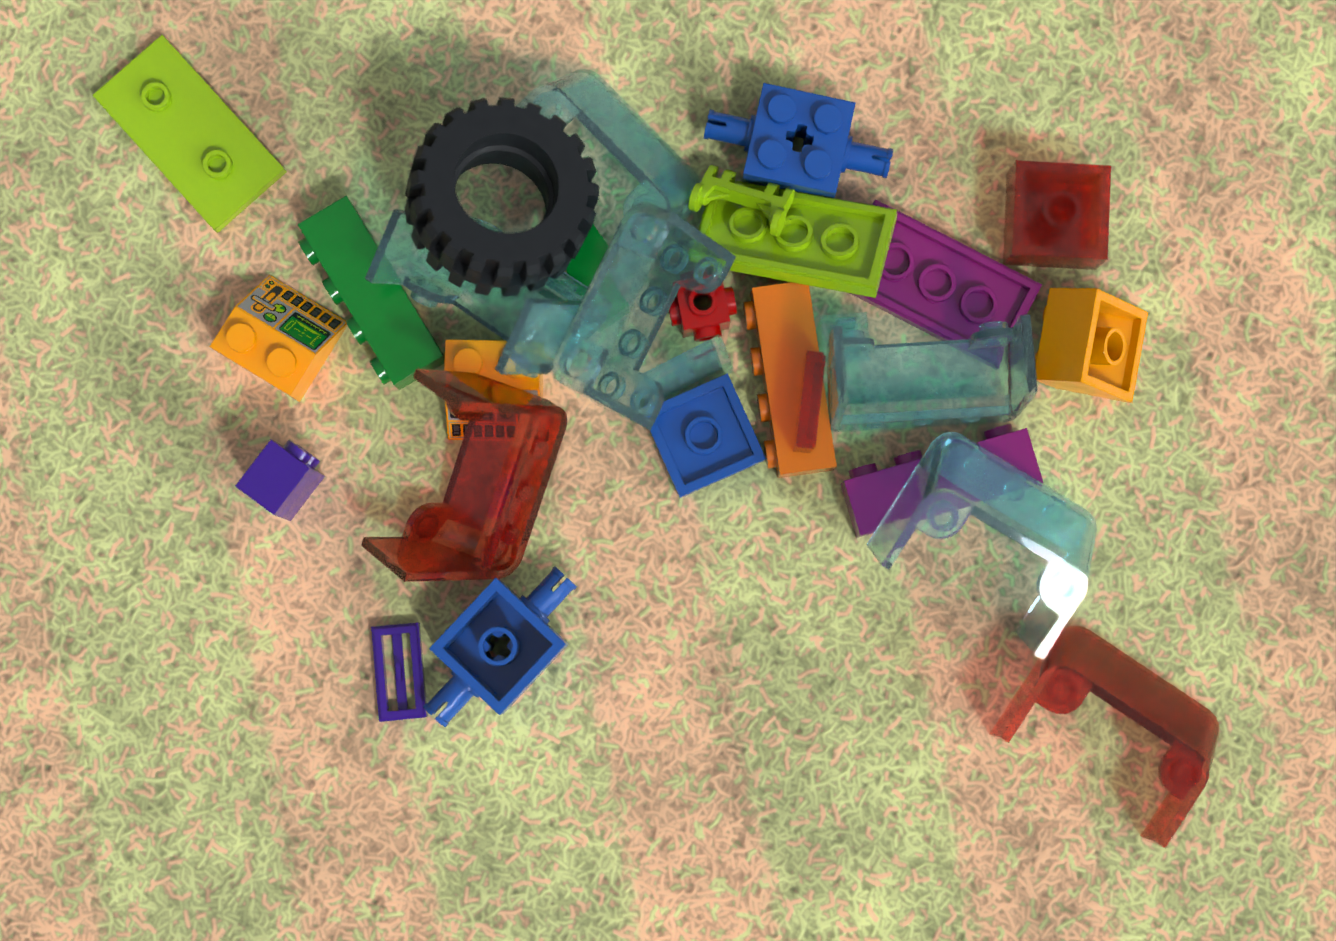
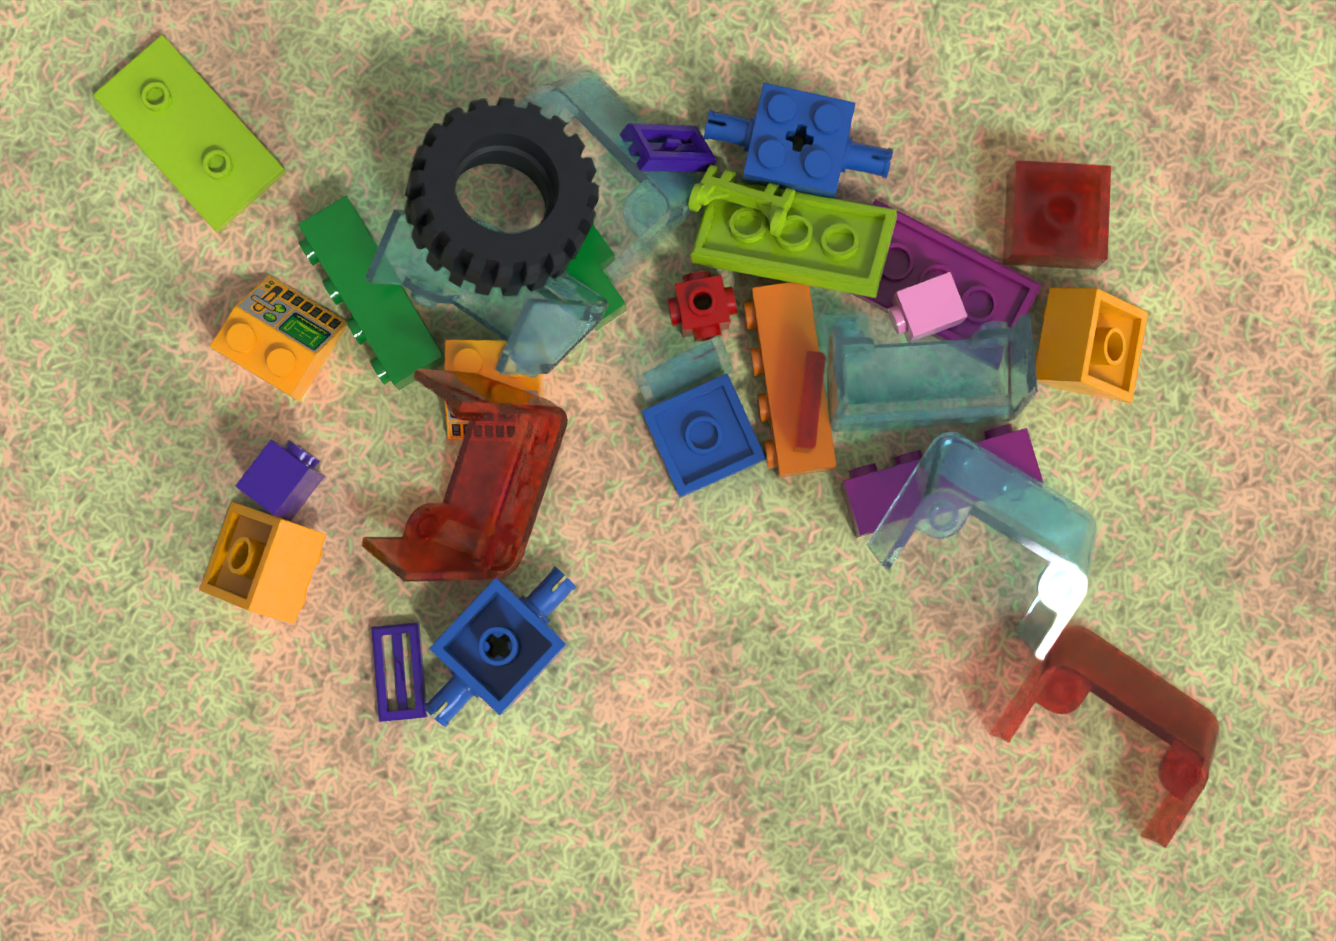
clear light blue windscreen [553,203,736,430] -> none
none -> light orange slope [199,502,327,625]
none -> dark purple tile [619,123,717,172]
none -> bright pink brick [888,272,968,344]

